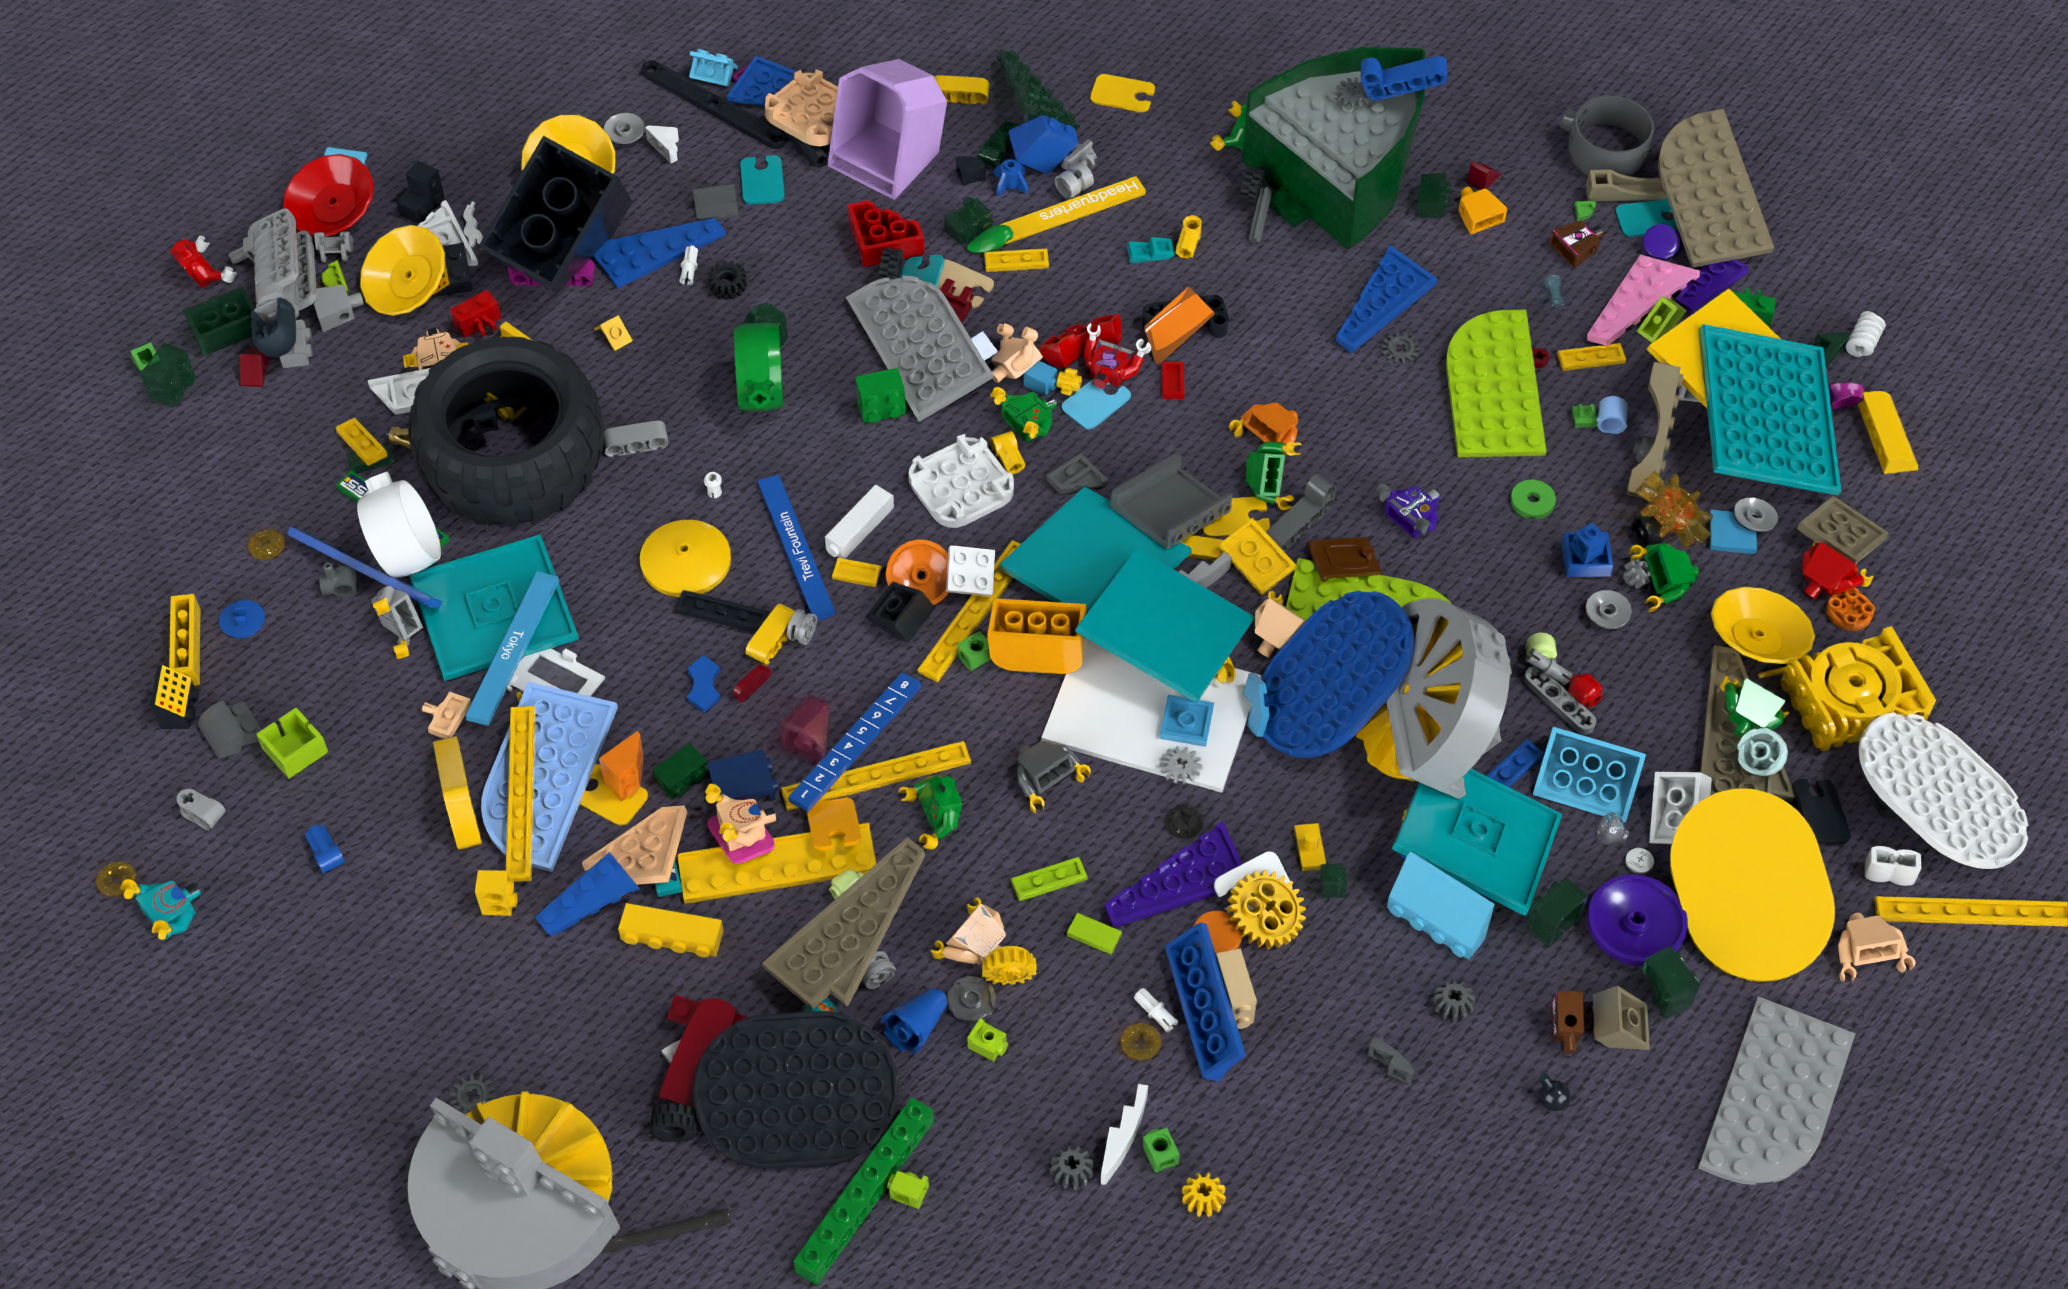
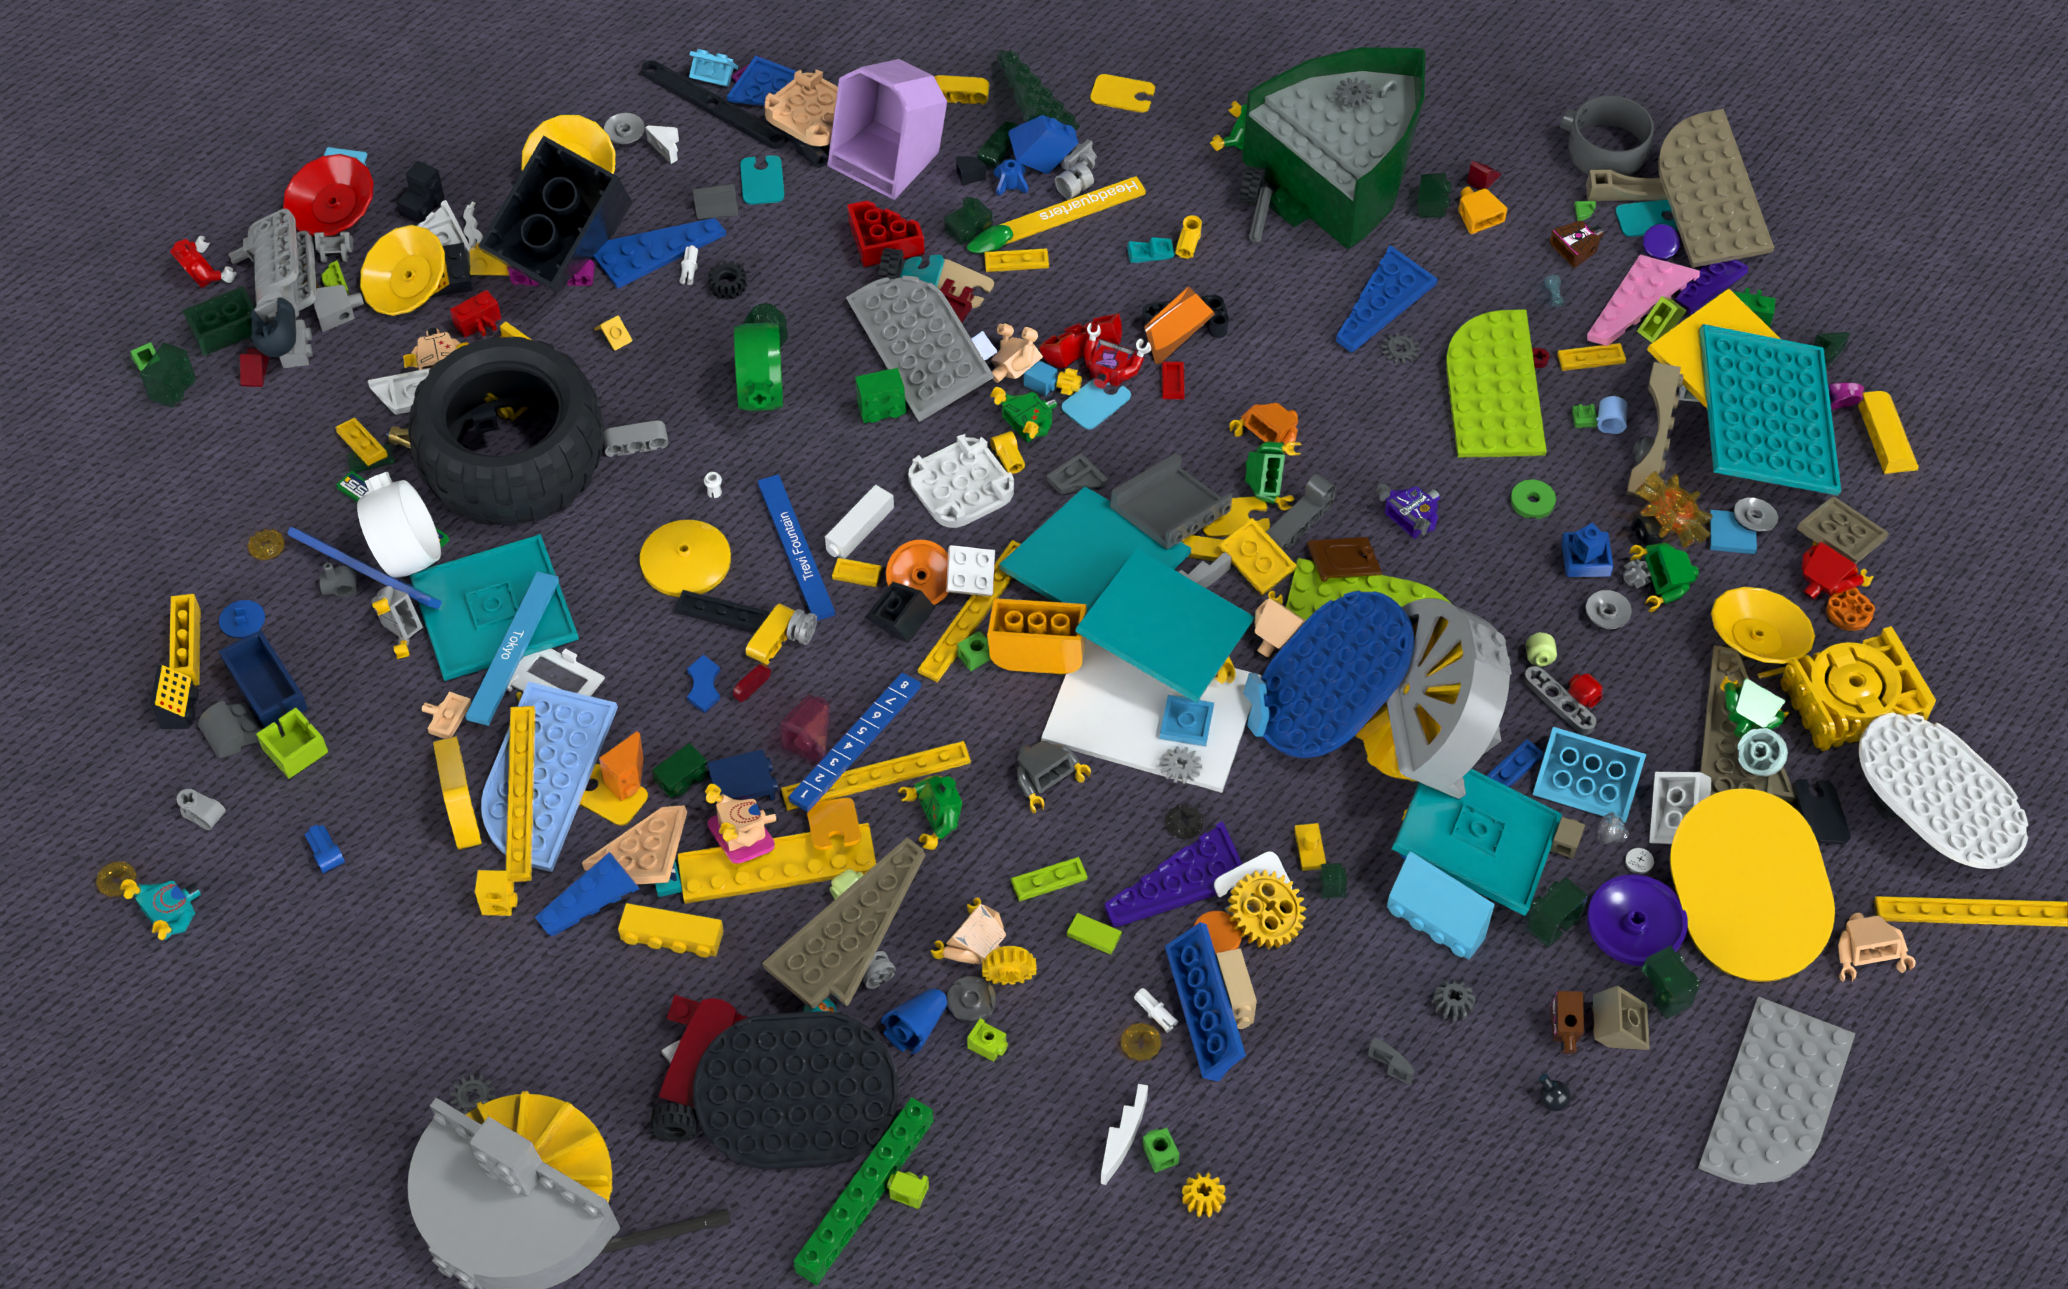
dark grey gear [1050,1145,1094,1191] -> none
blue beam [1361,56,1448,101] -> none
light grey pin [1525,648,1572,685] -> none
white piece [1846,311,1886,357] -> none
white brick [1865,846,1921,886] -> none
none -> dark blue piece [218,630,308,728]
none -> yellow bracket [469,243,509,275]
none -> dark tan brick [1550,817,1585,859]

